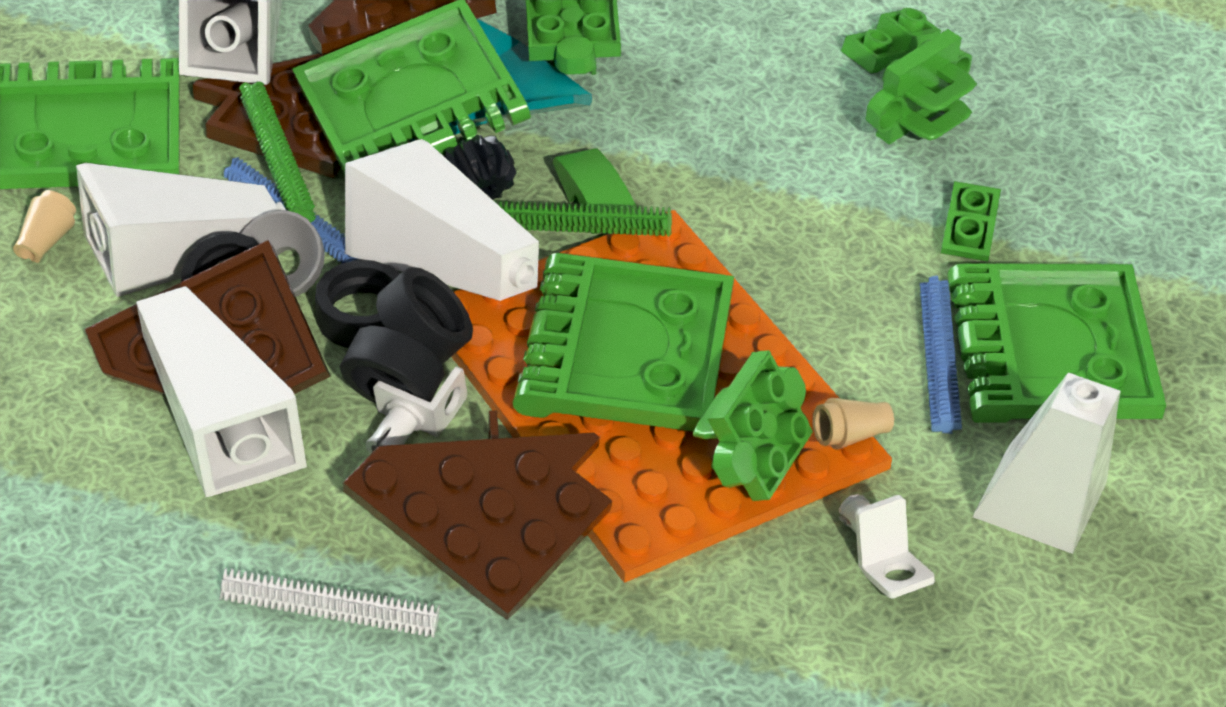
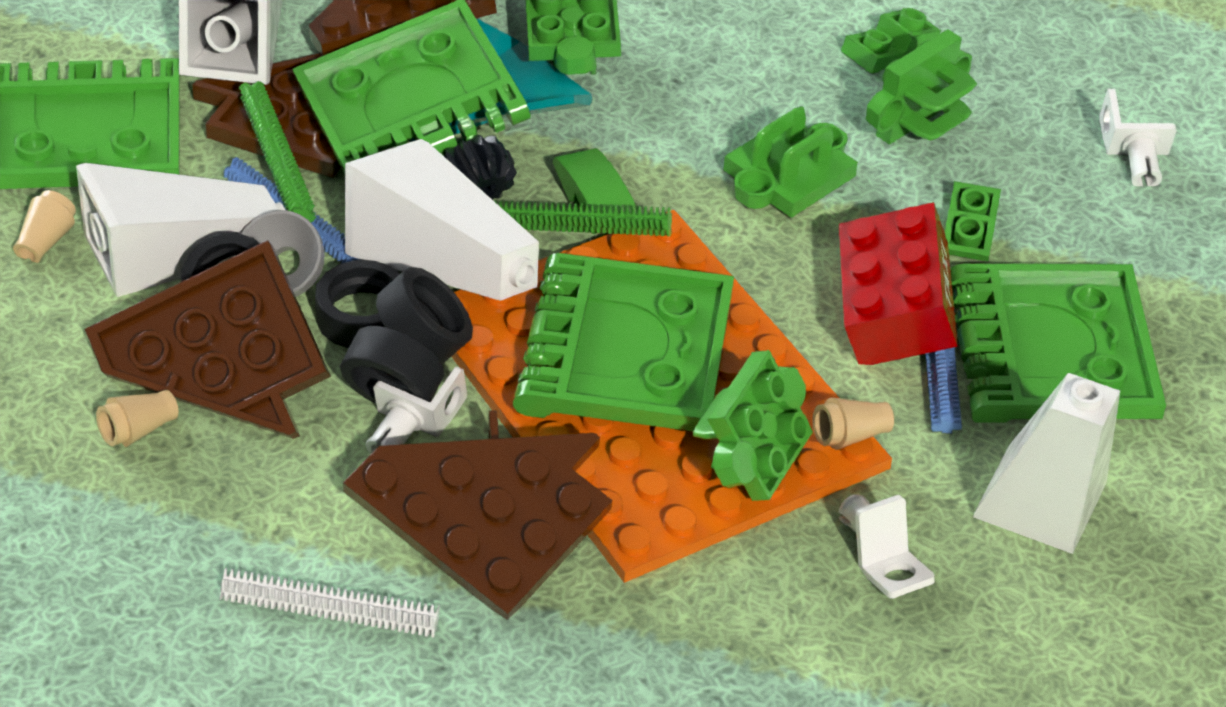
white slope [136,286,307,497] -> none
none -> tan cone [96,390,179,447]
none -> bright green piece [723,106,858,218]
none -> red brick [839,202,958,365]
none -> white bracket [1099,89,1177,186]

